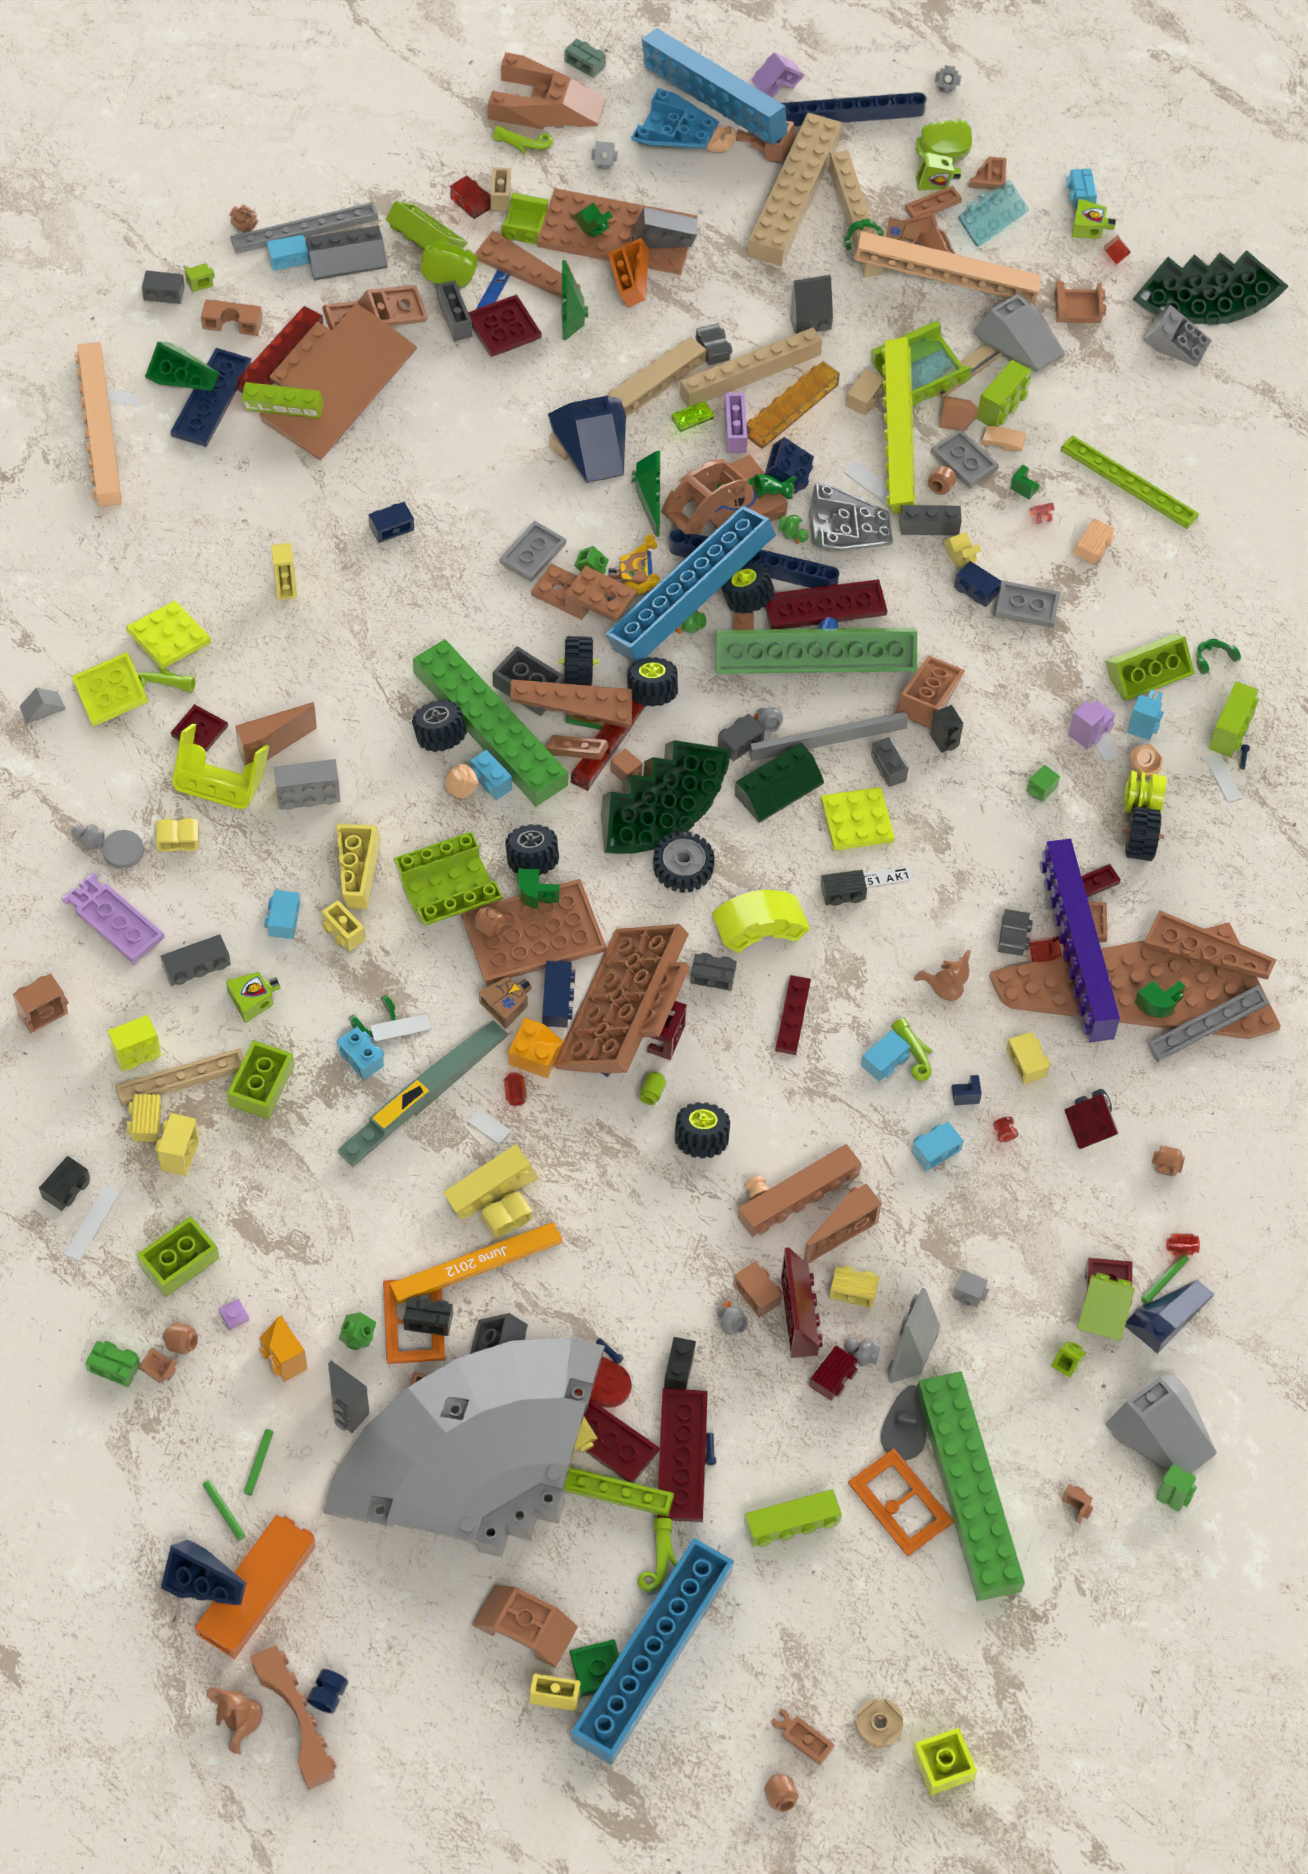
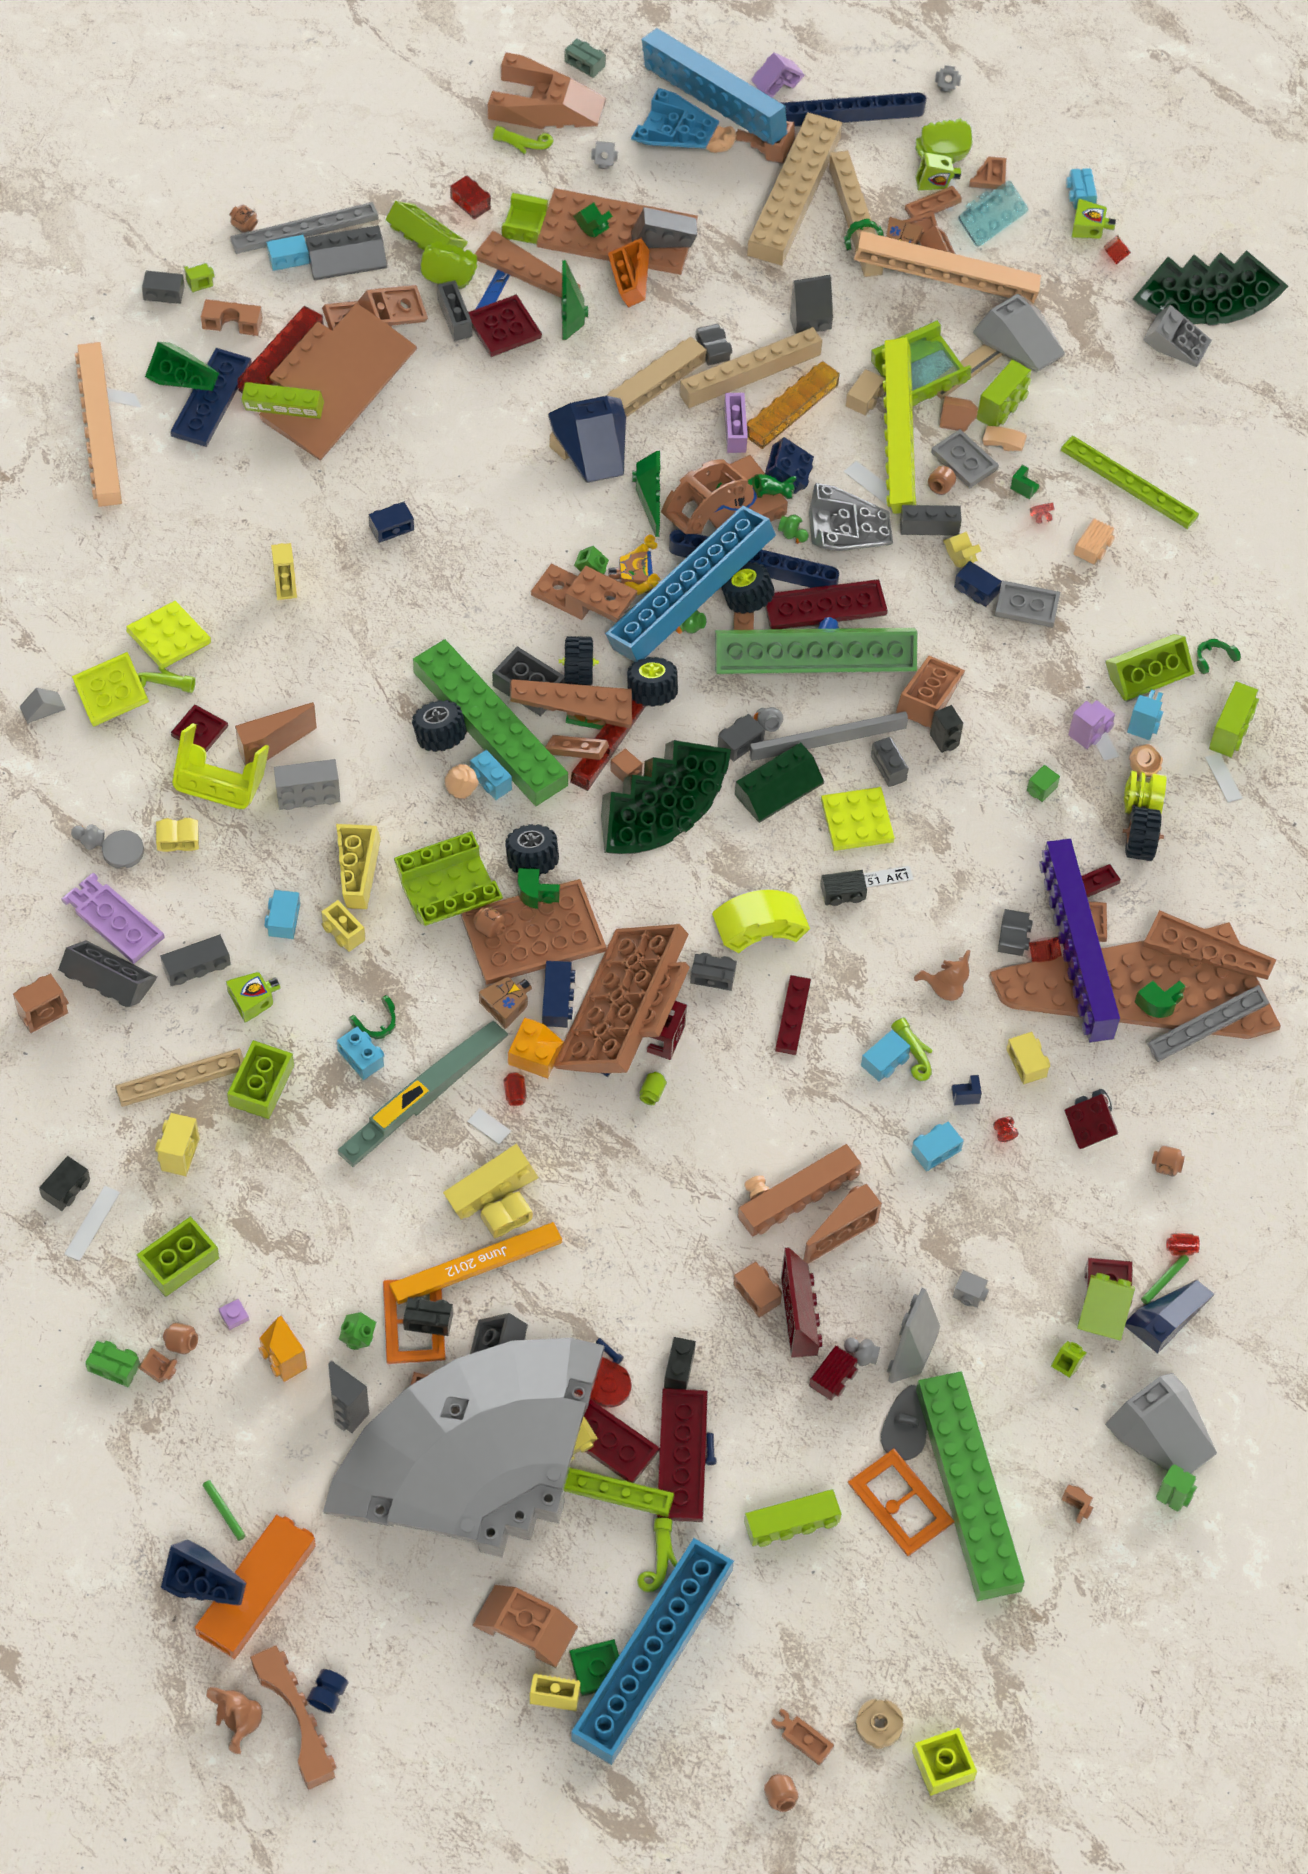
neon yellow brick [107,1015,161,1072] -> none
light yellow brick [127,1094,162,1142] -> none
bright green bar [244,1429,274,1496] -> none
white sticker [370,1014,432,1041] -> none
tan brick [491,167,511,211] -> none
light grey plate [500,521,566,582] -> none
wheel [653,831,715,893] -> none
clear neon green plate [671,401,714,432] -> none
black wheel [675,1102,730,1159] -> none
light grey animal [716,1301,748,1335] -> none
light yellow brick [829,1266,879,1308] -> none
nougat panel [1054,281,1106,323] -> none
dark blue piece [1240,744,1250,770] -> none
none -> dark grey slope [58,940,157,1007]

